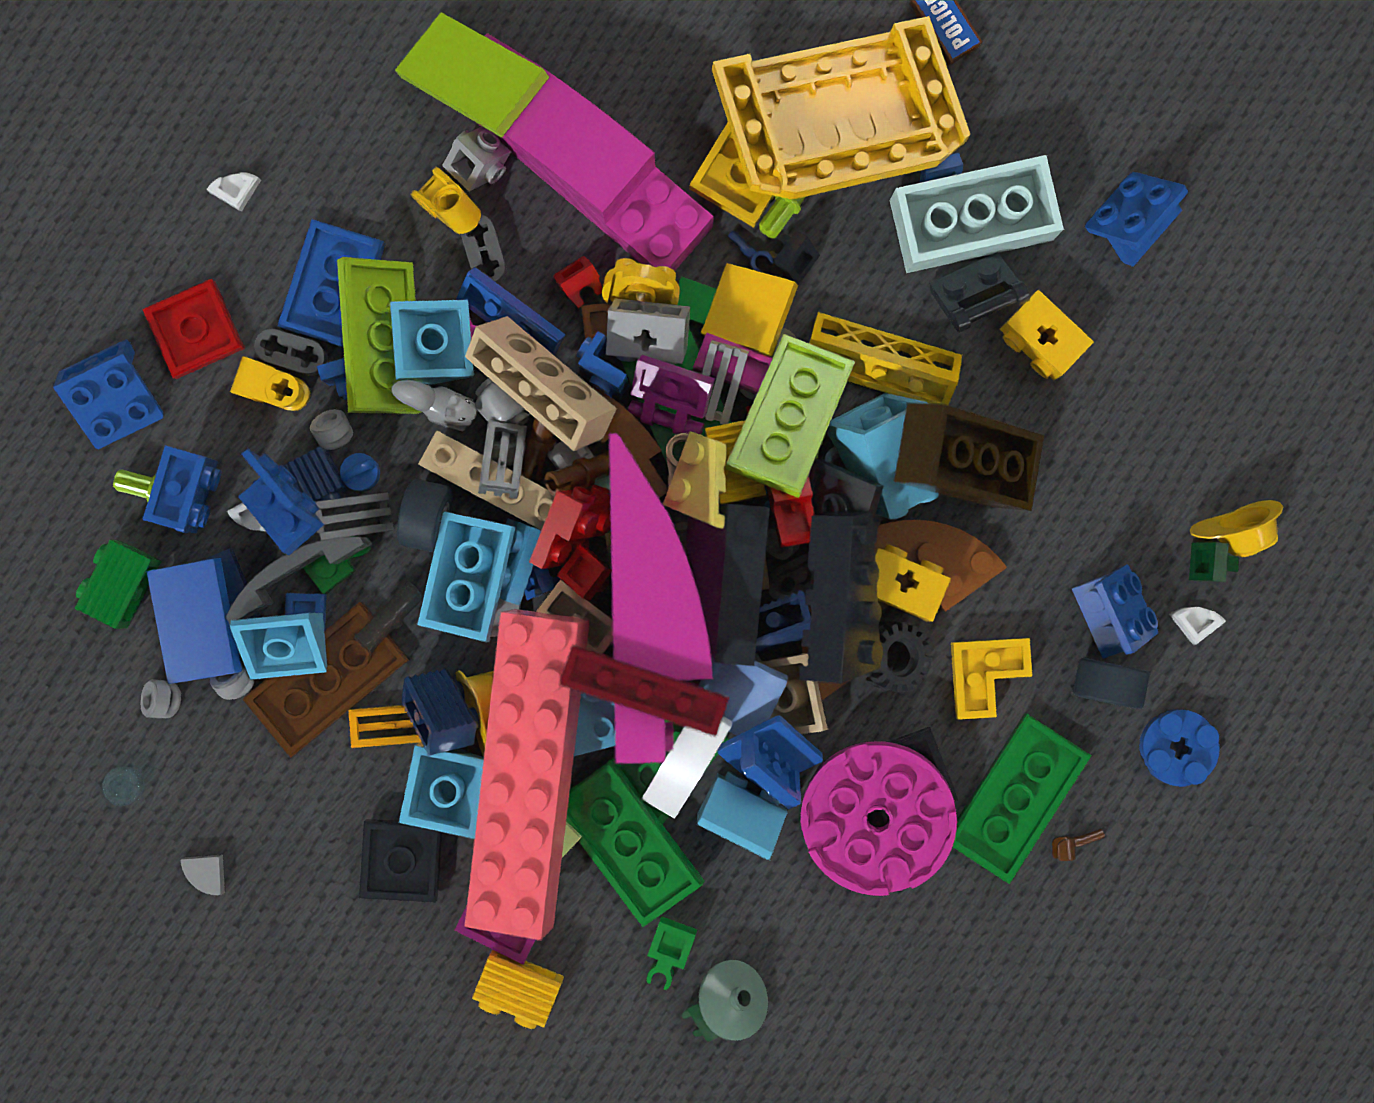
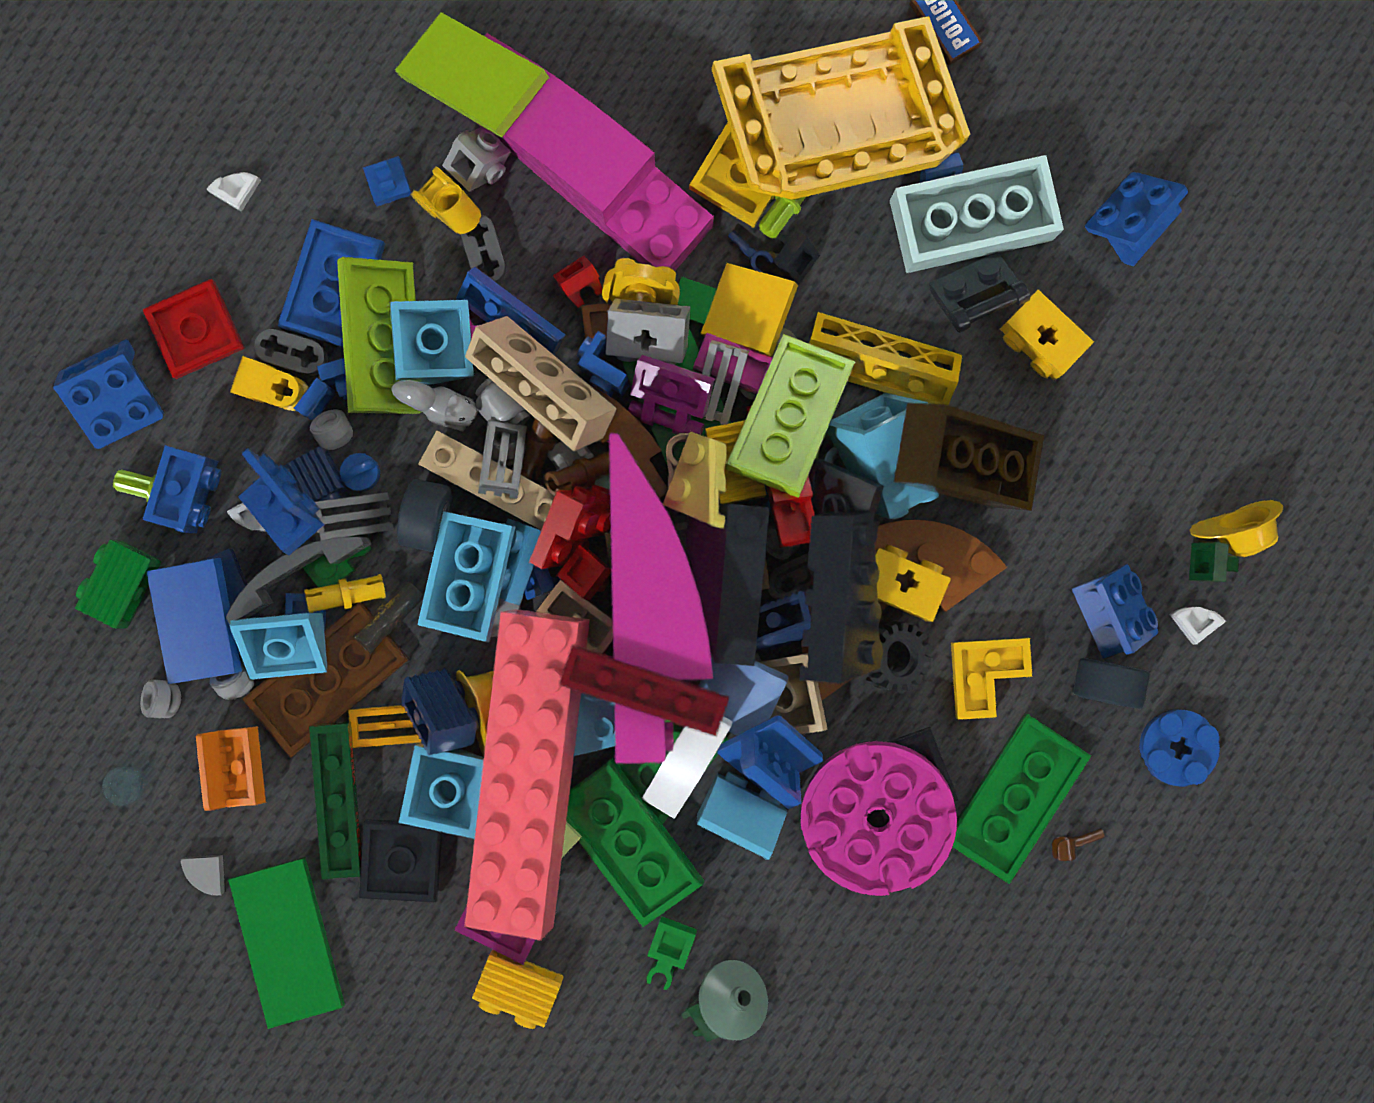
none -> orange bracket [196,726,266,811]
none -> green tile [228,857,345,1029]
none -> blue tile [294,378,336,420]
none -> yellow pin [304,574,386,613]
none -> dark green plate [309,722,362,879]
none -> blue tile [363,156,412,206]

